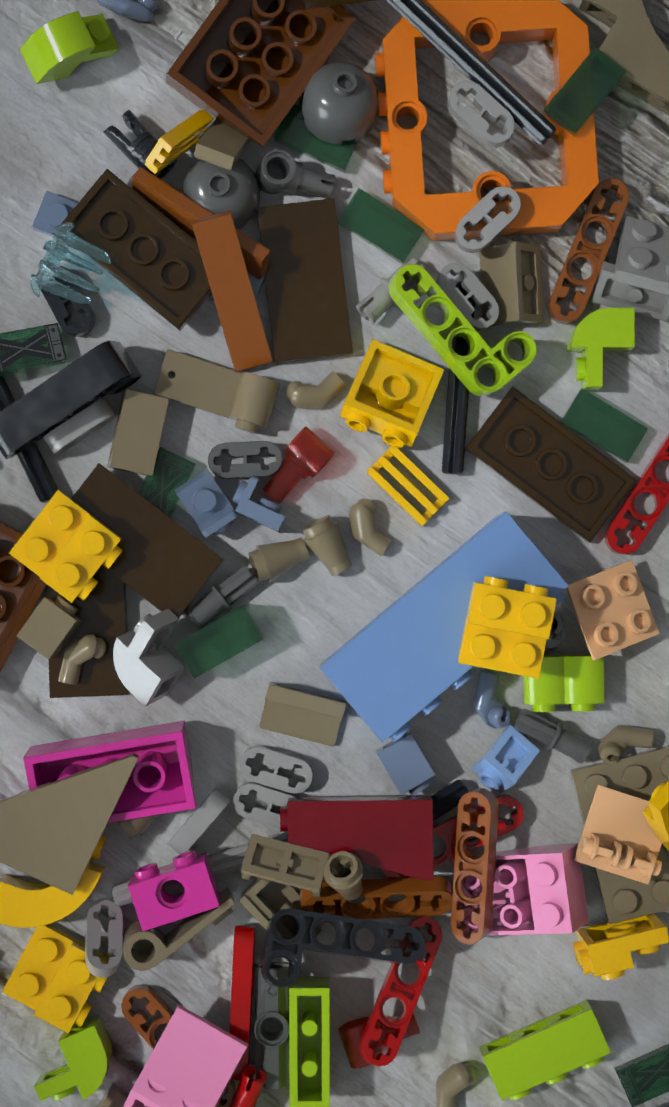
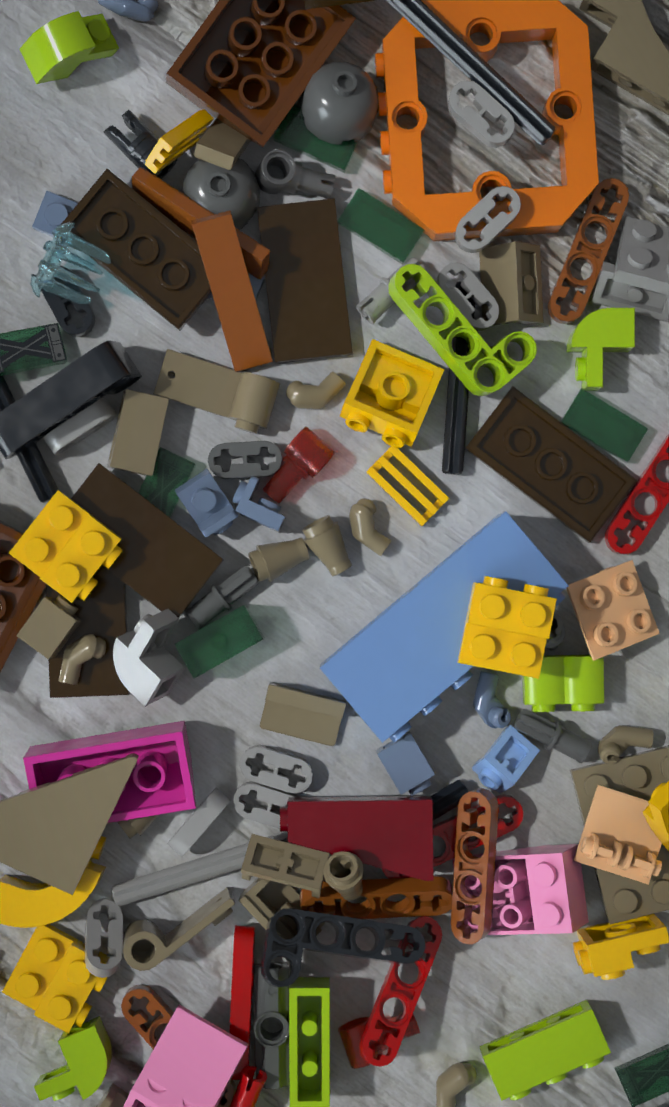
dark pink brick [128,851,221,931] -> none
clear green tile [543,47,626,136] -> none

